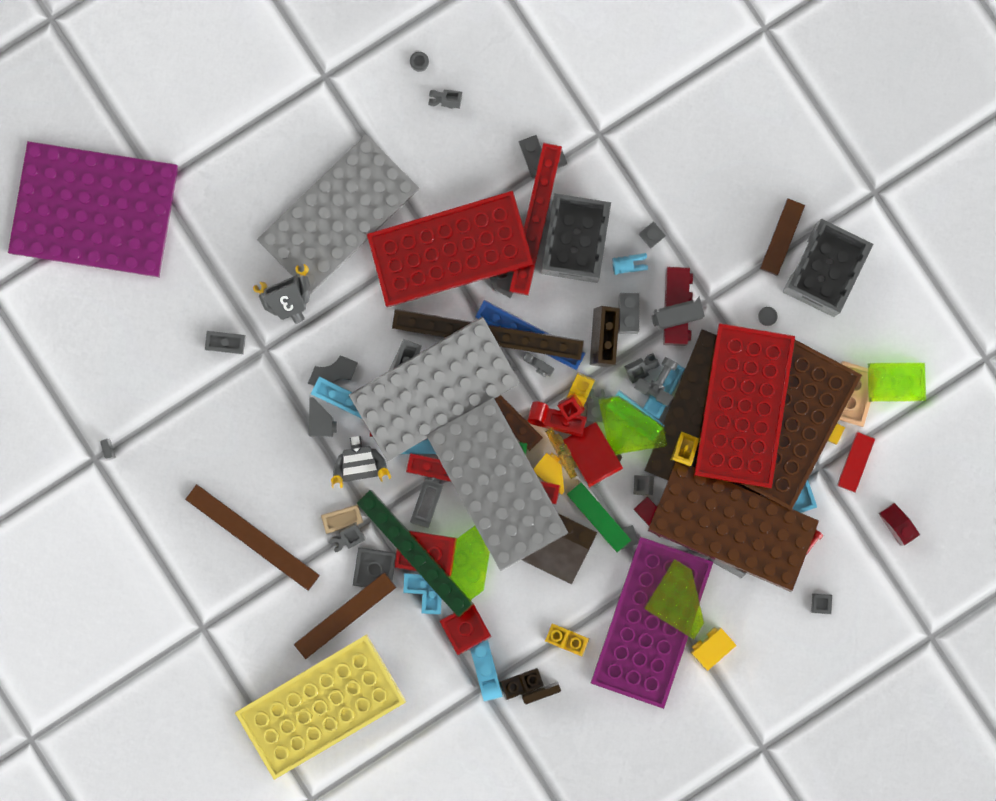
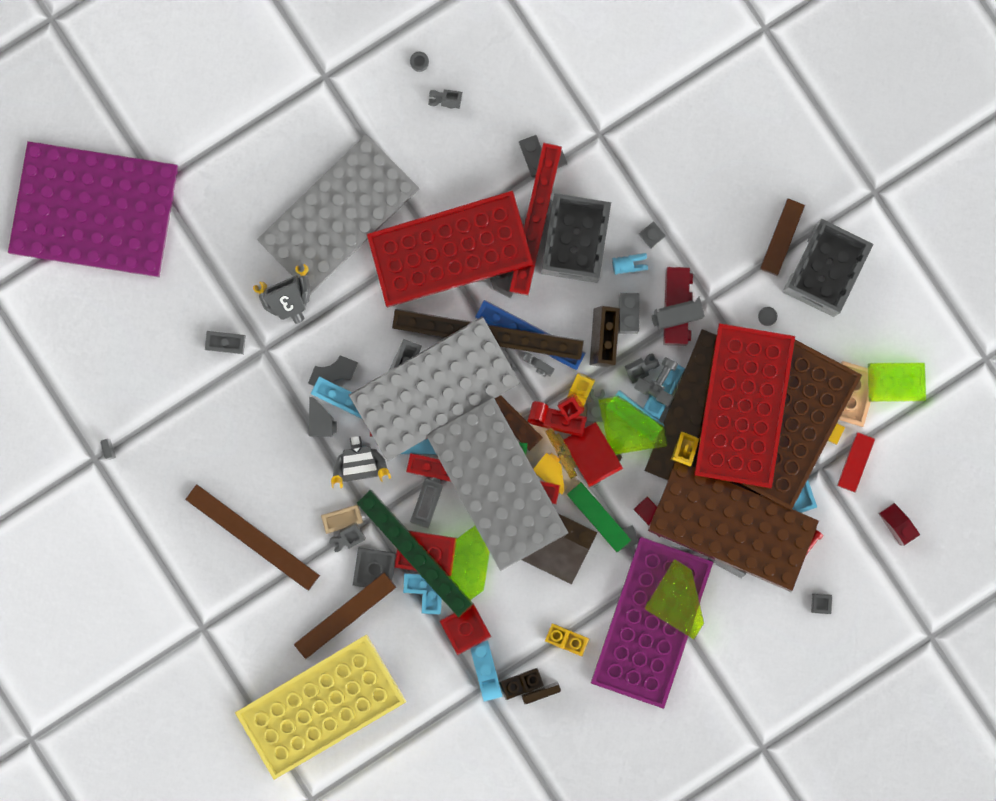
dark grey plate [633,475,654,495] -> none
yellow brick [690,627,737,671] -> none

